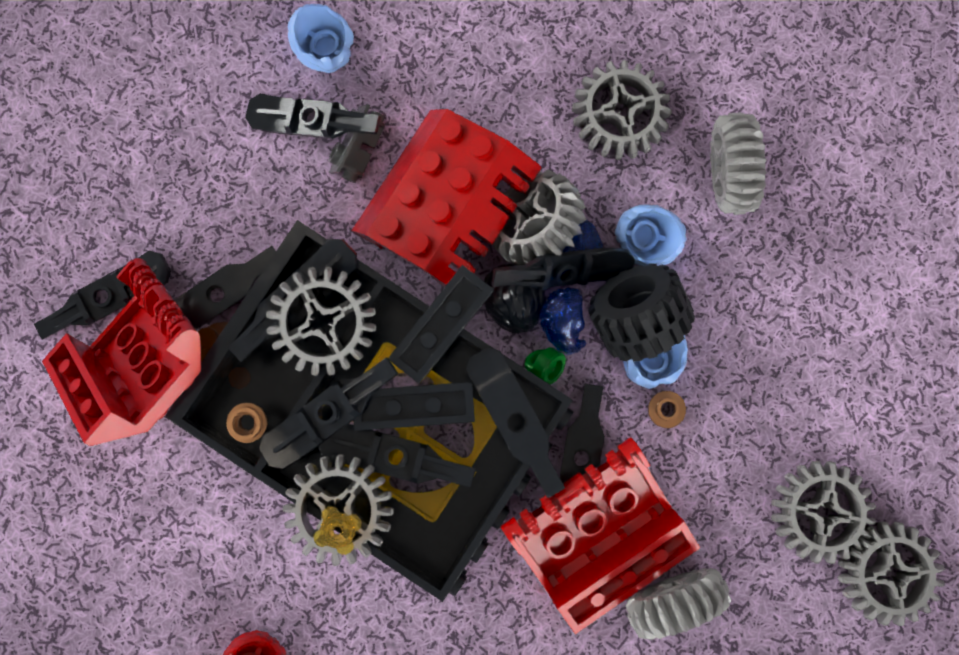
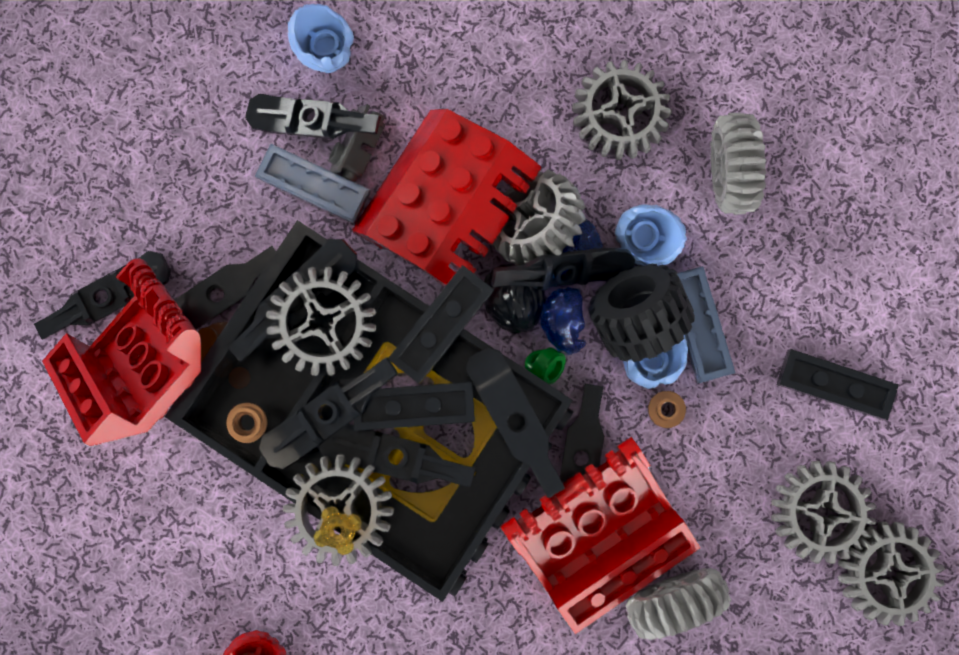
none -> sand blue plate [255,144,371,224]
none -> sand blue plate [677,266,736,384]
none -> black plate [776,349,899,420]

